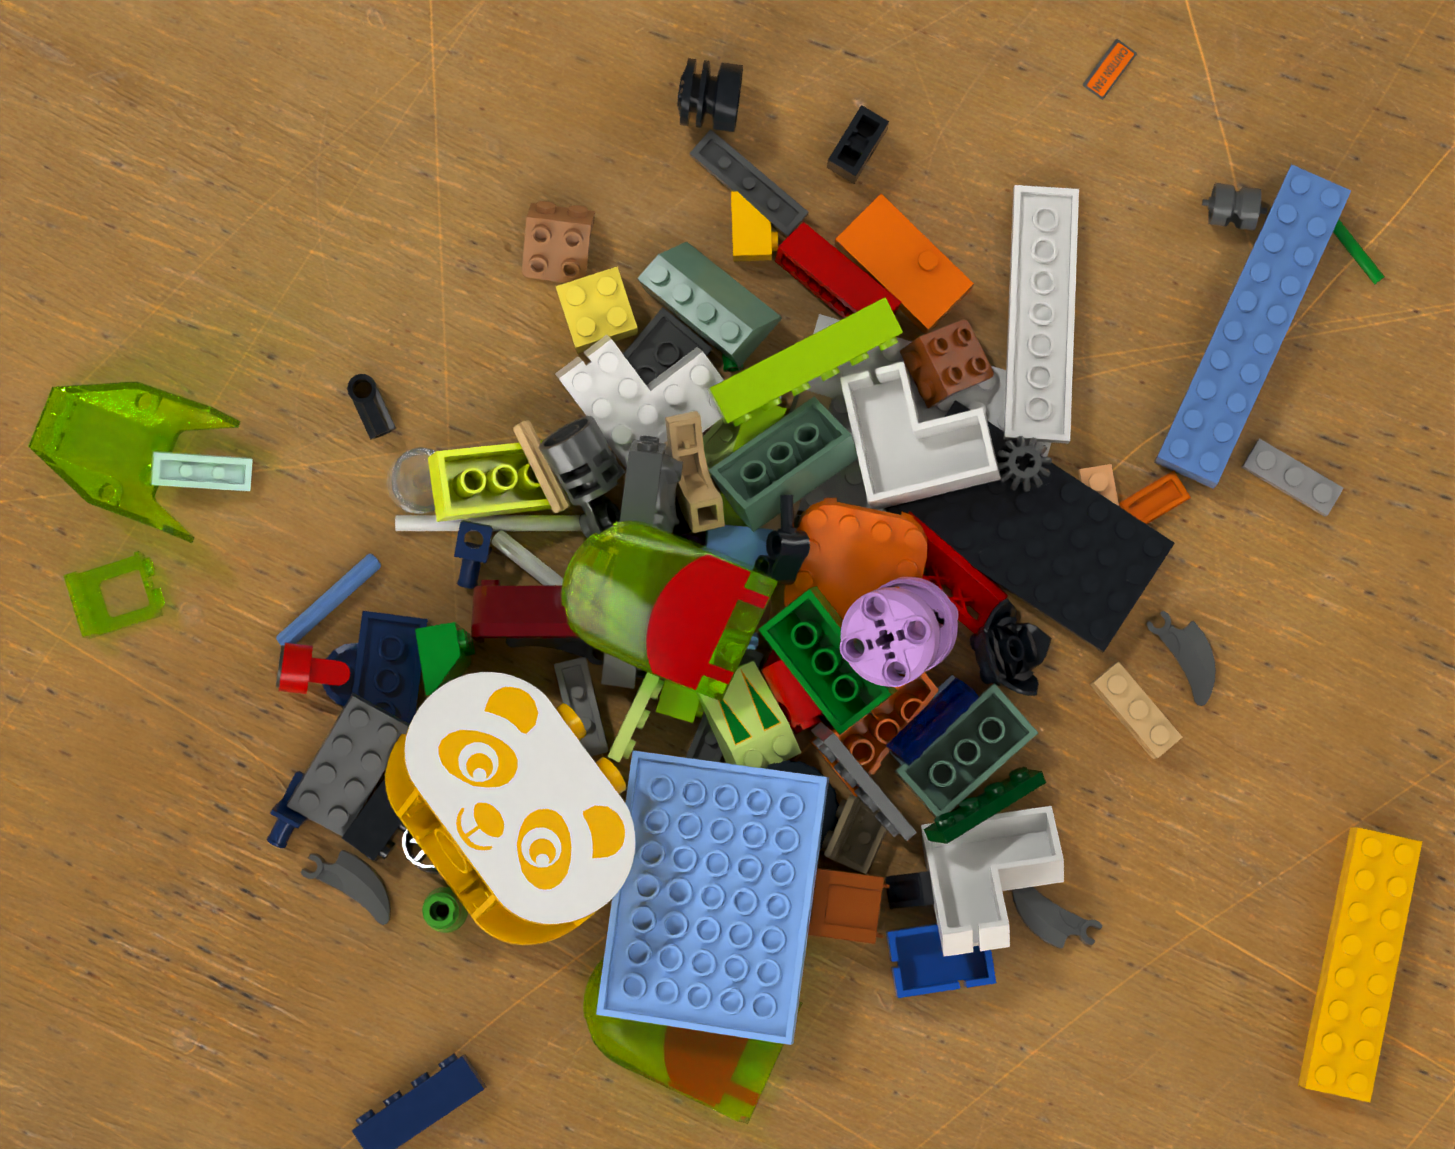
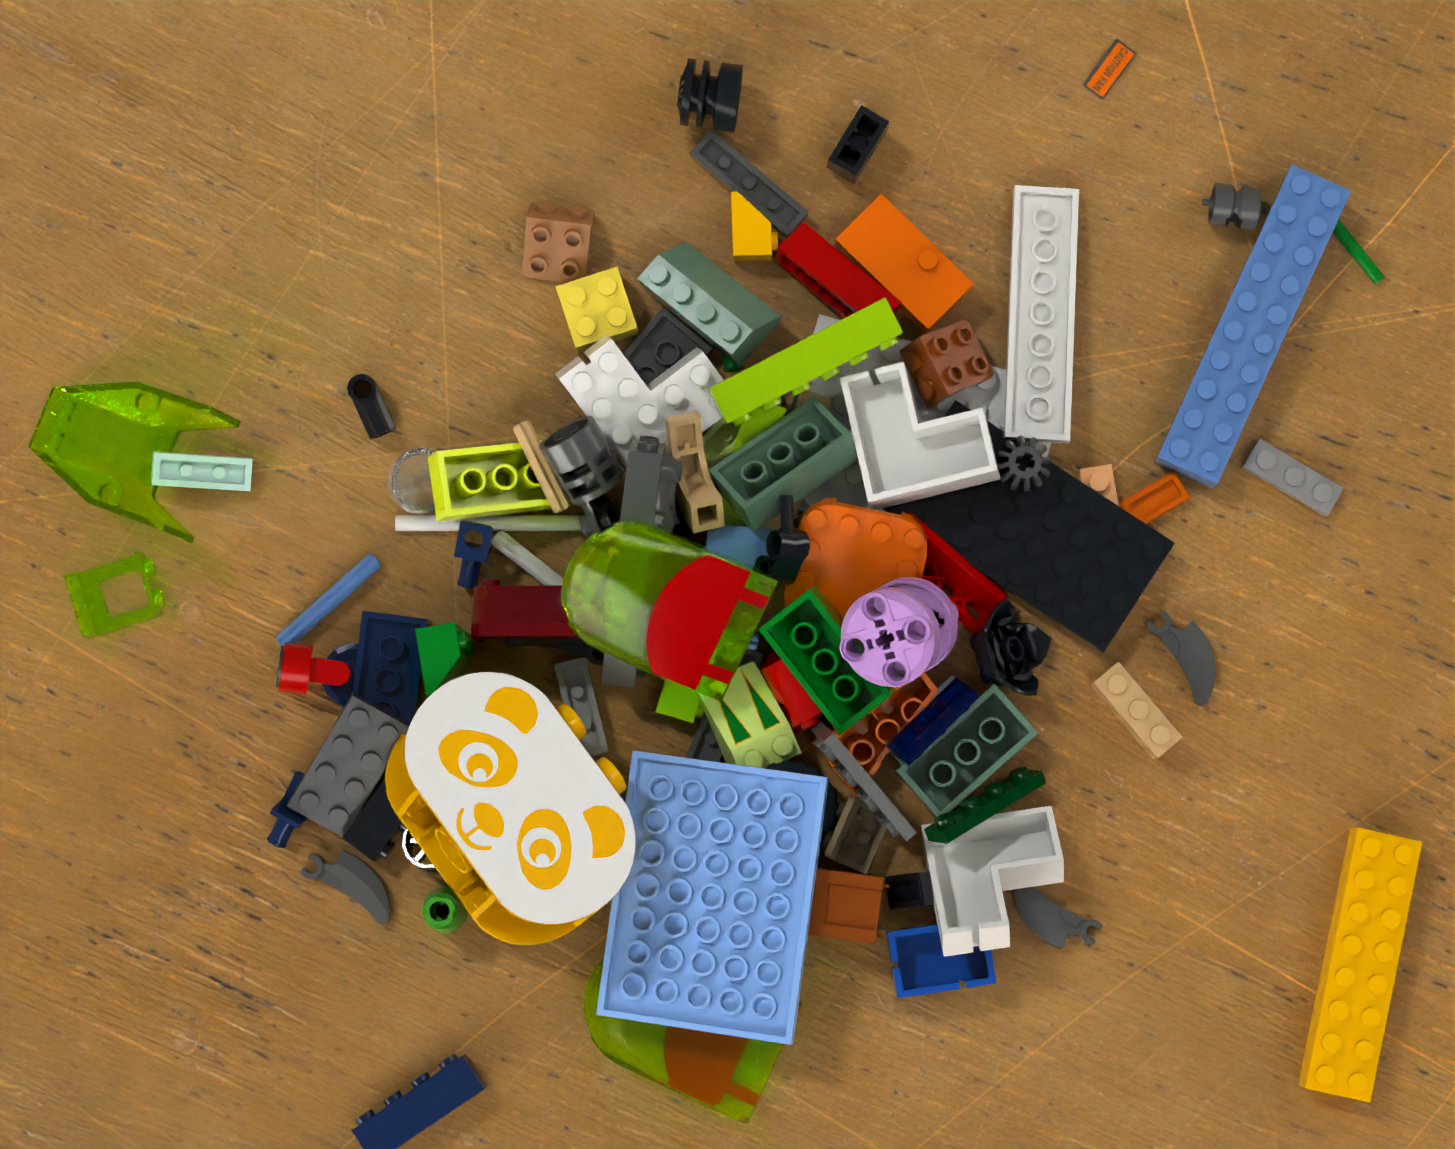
yellowish green plate [607,667,665,763] -> none

